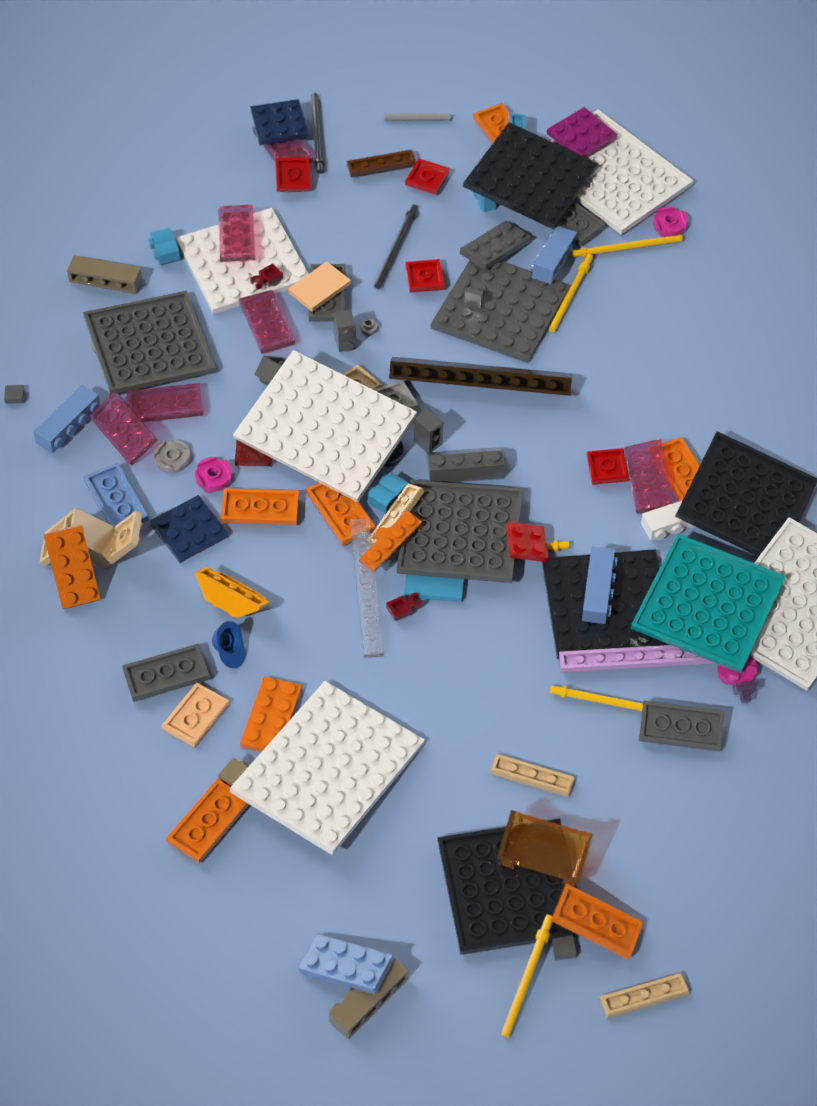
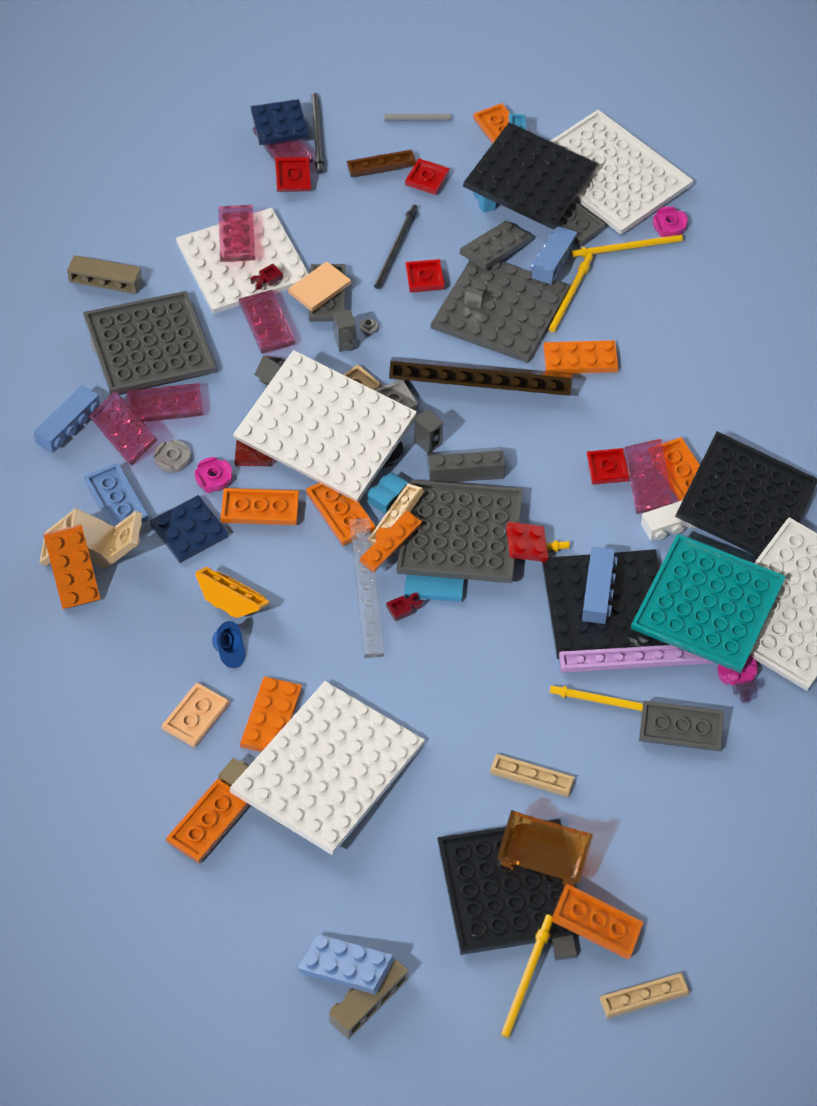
dark grey tile [4,385,24,404] -> none
dark grey plate [122,644,210,702] -> none
dark azure brick [148,228,180,265] -> none
magenta plate [547,107,618,158] -> none
none -> orange plate [543,340,618,374]

